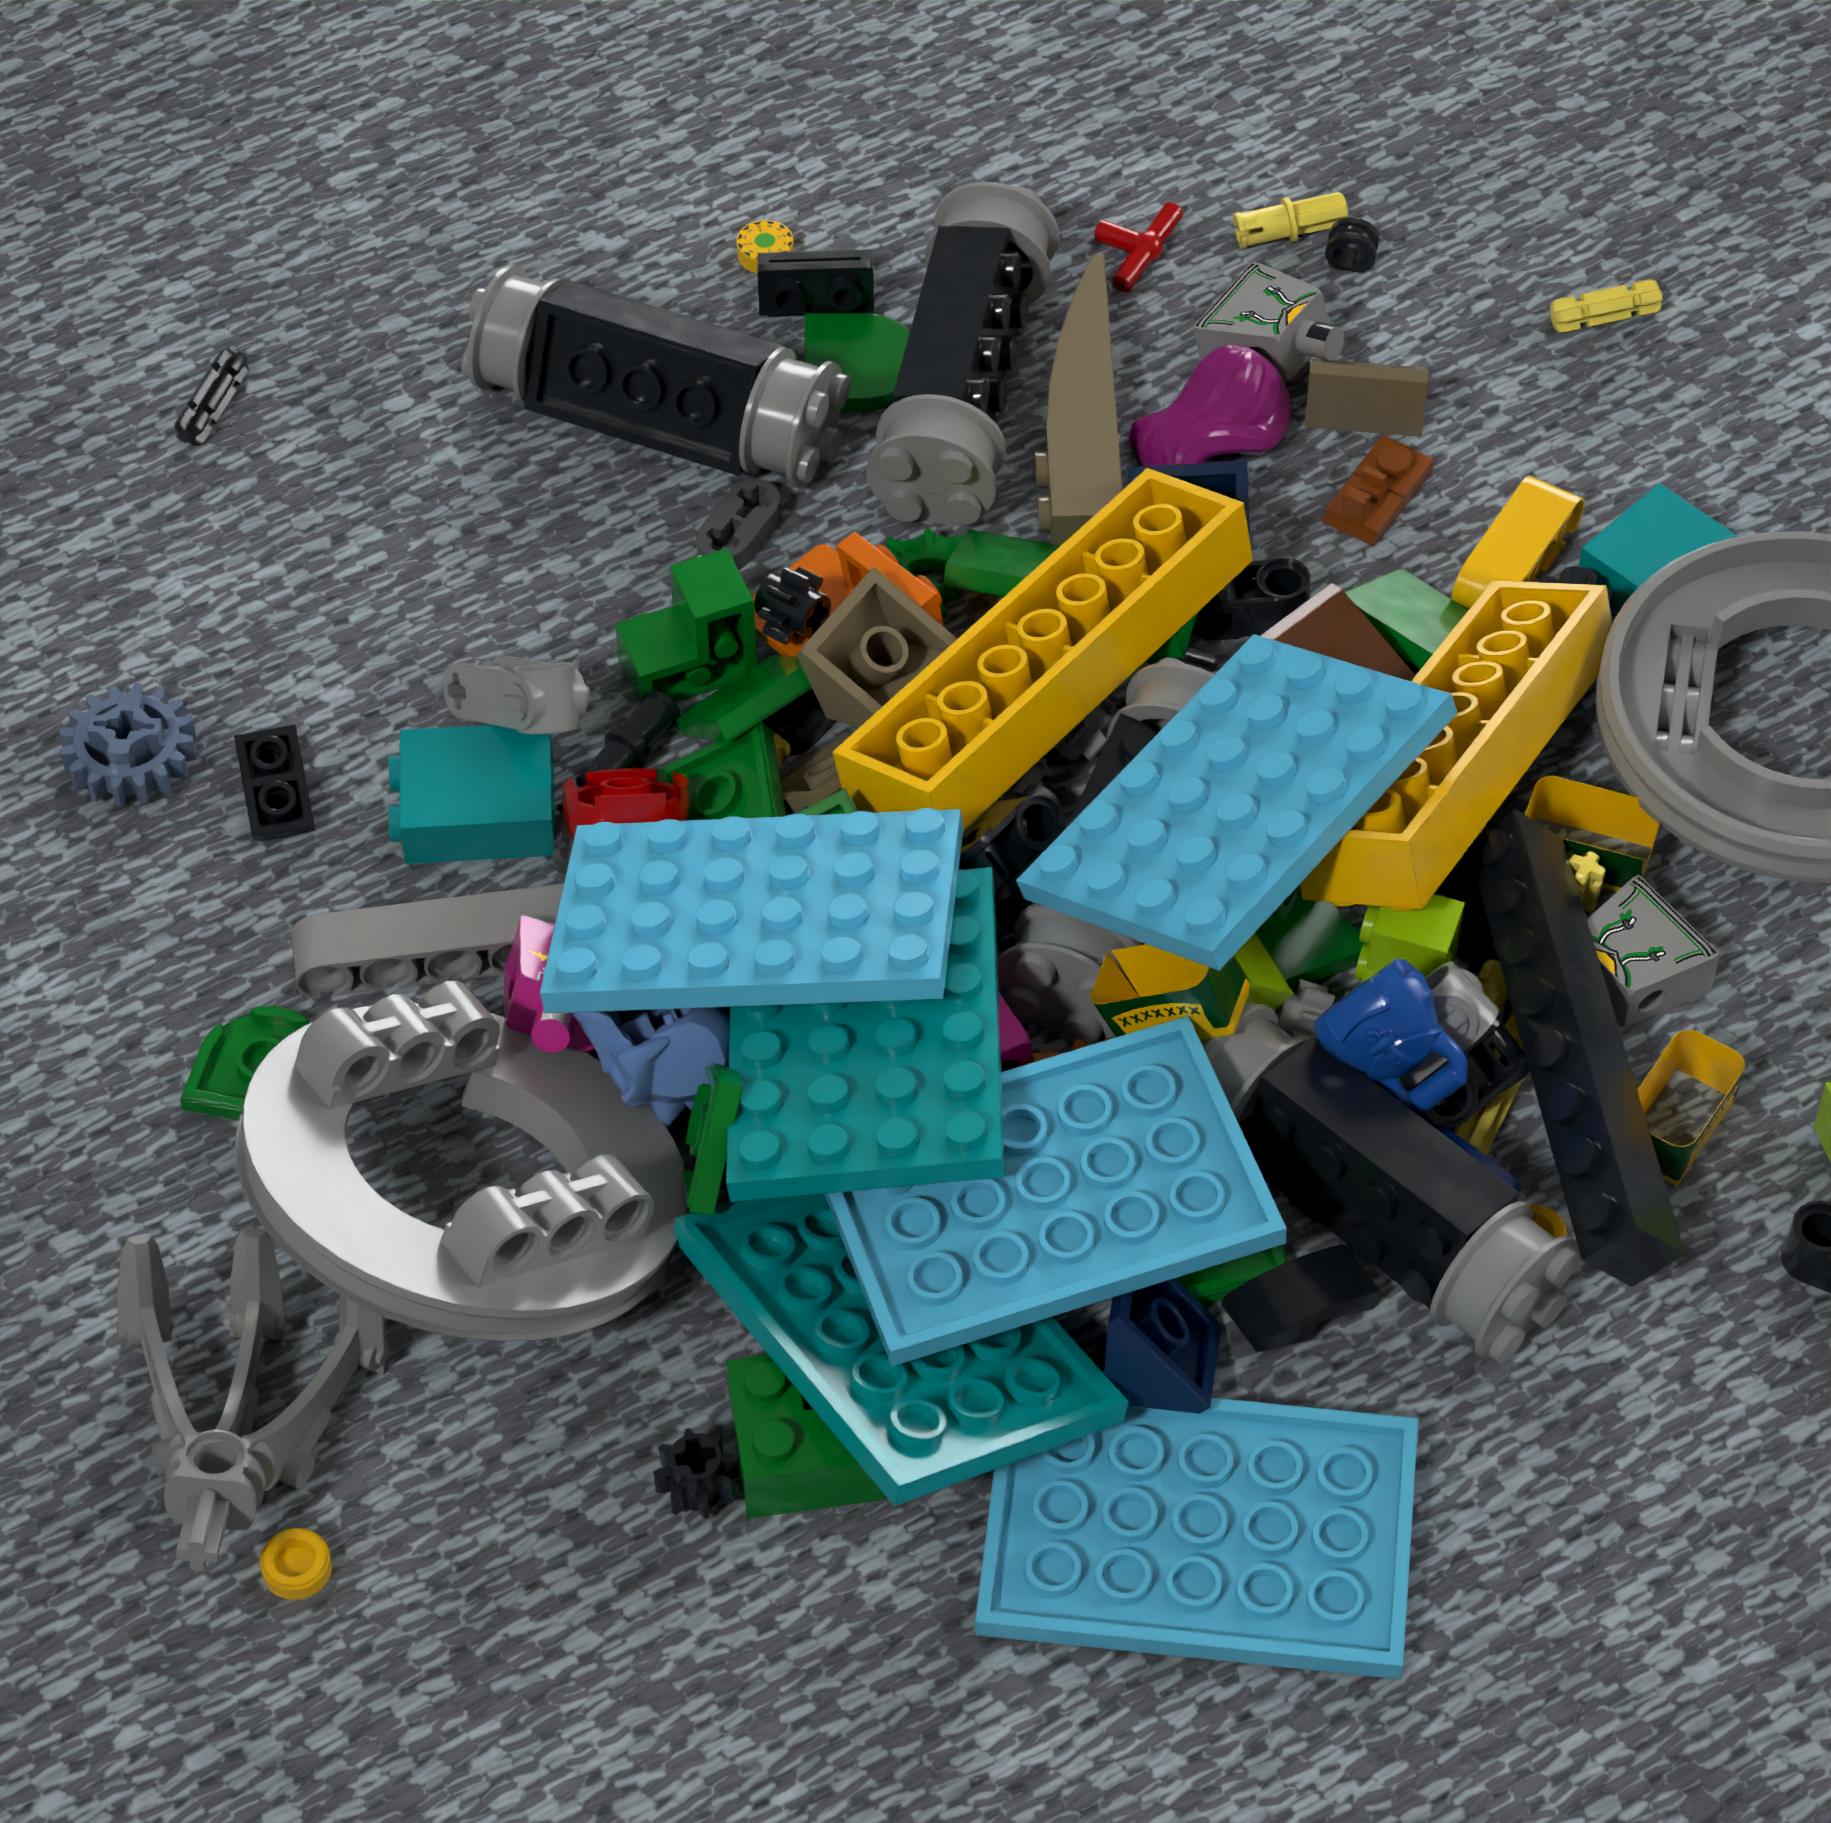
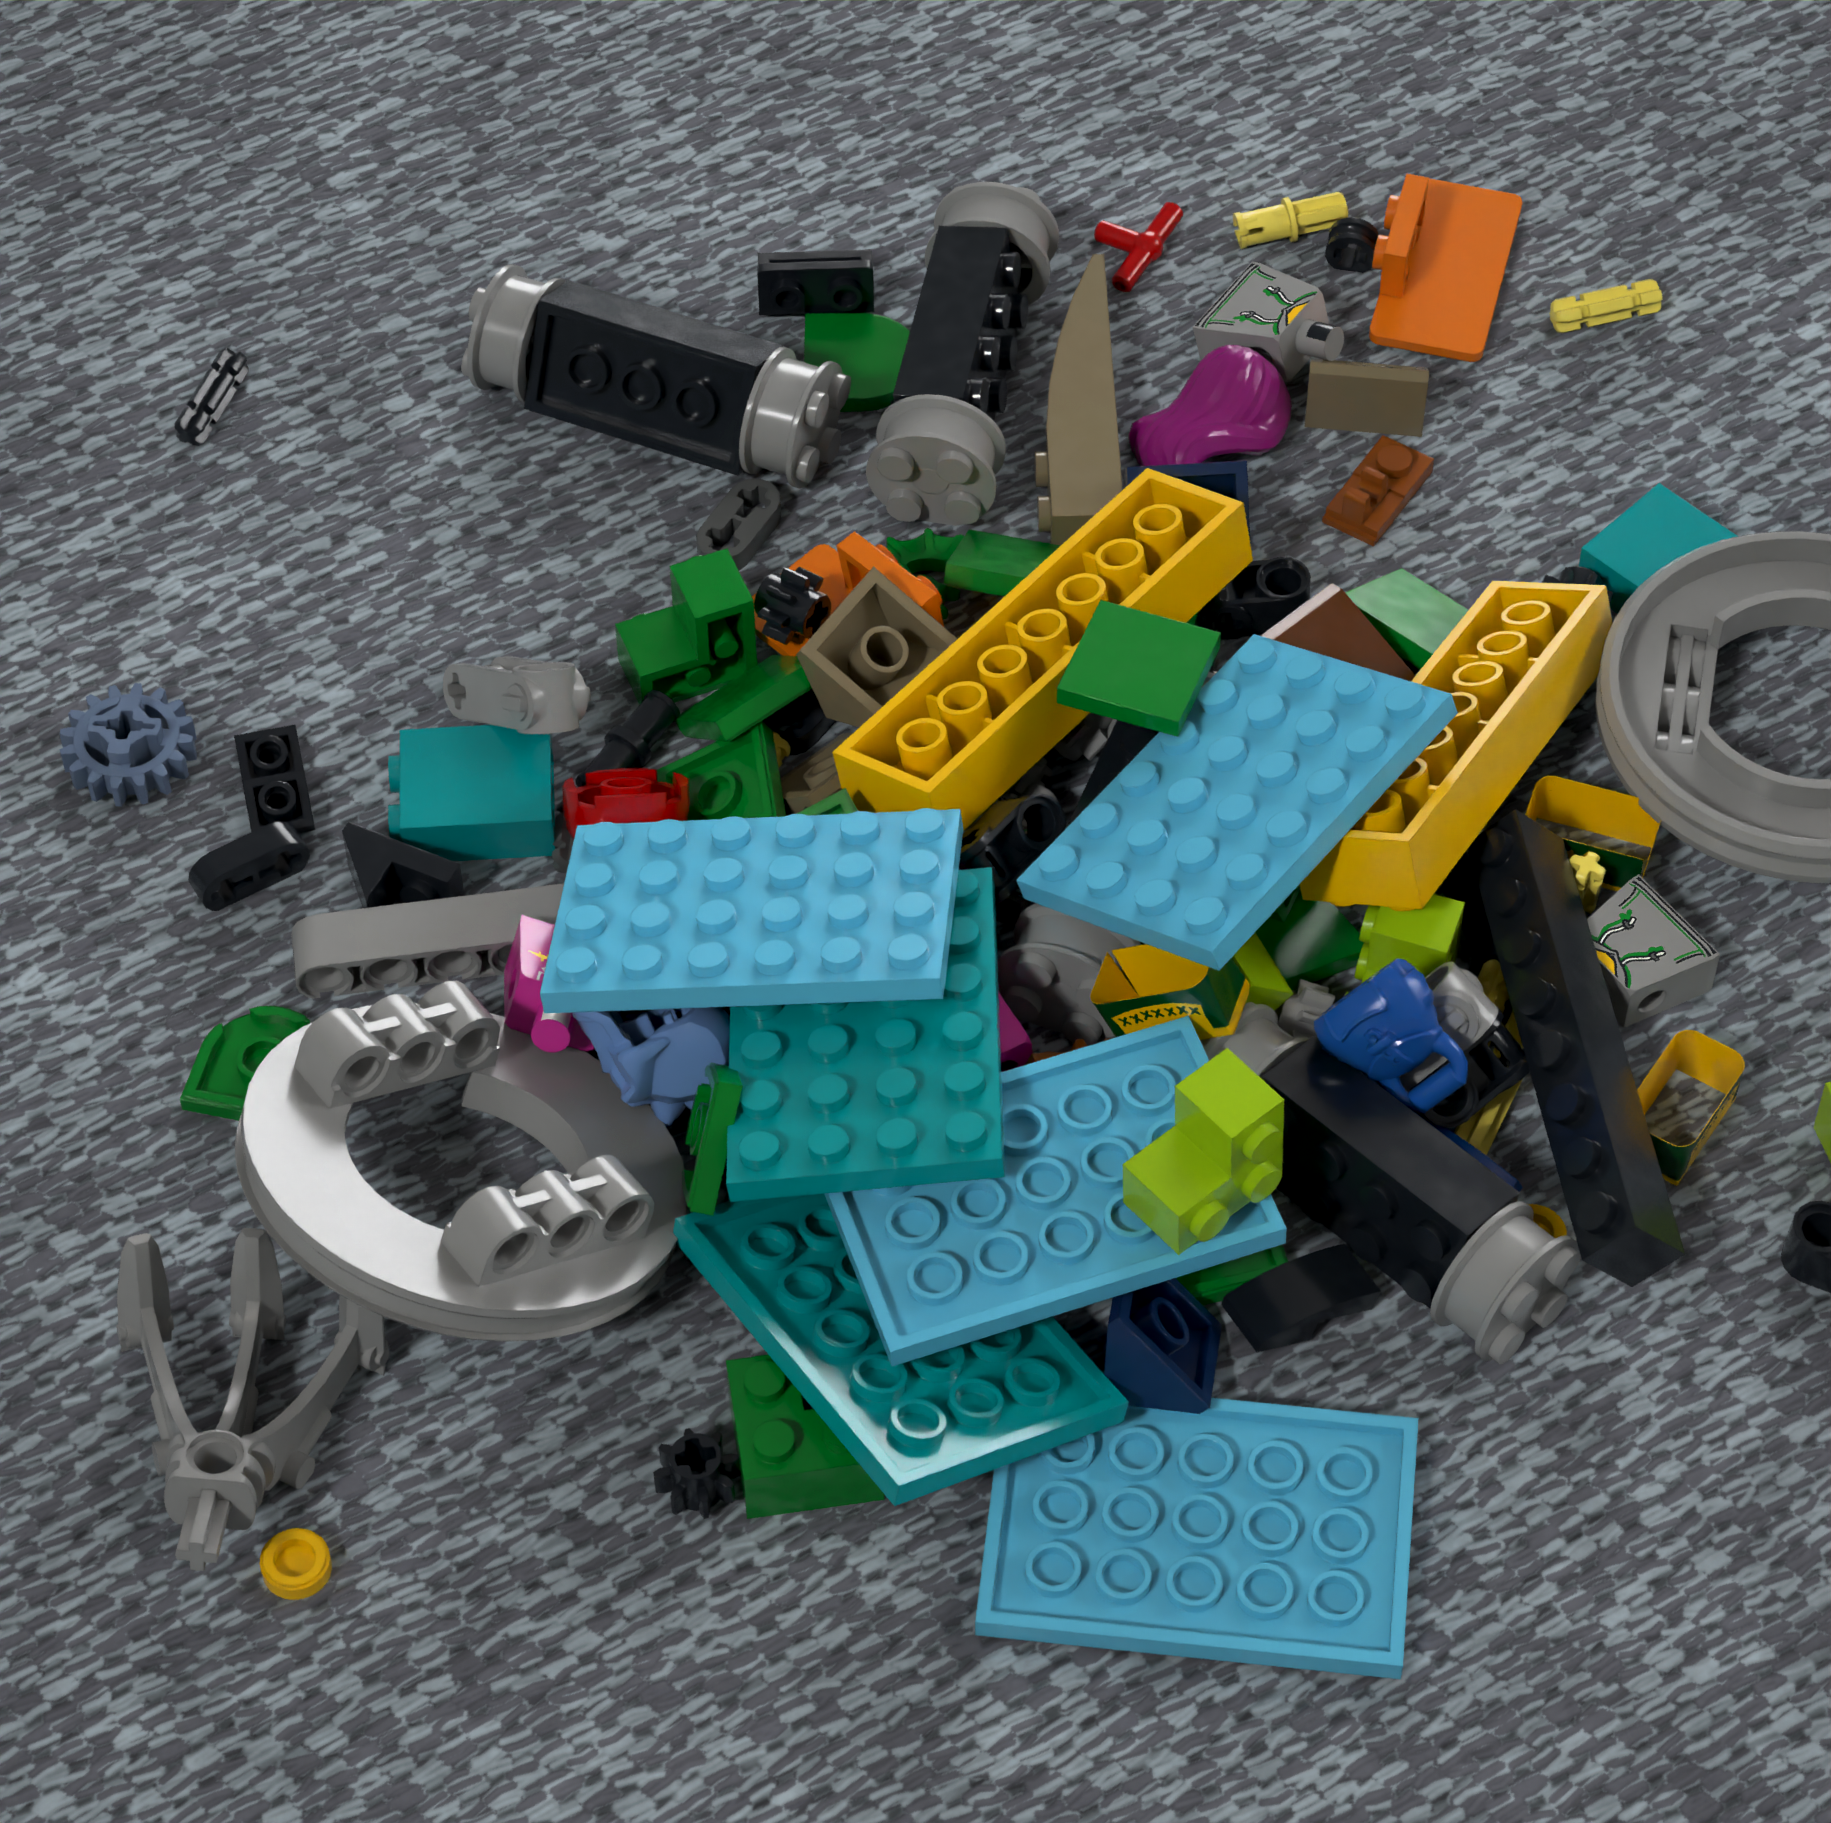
yellow tile [736,220,794,273] -> none
yellow beam [1451,475,1585,609] -> none
none -> black beam [188,822,310,911]
none -> black slope [342,822,465,908]
none -> green tile [1057,600,1221,737]
none -> lime brick [1122,1048,1284,1255]
none -> orange bracket [1369,173,1522,362]

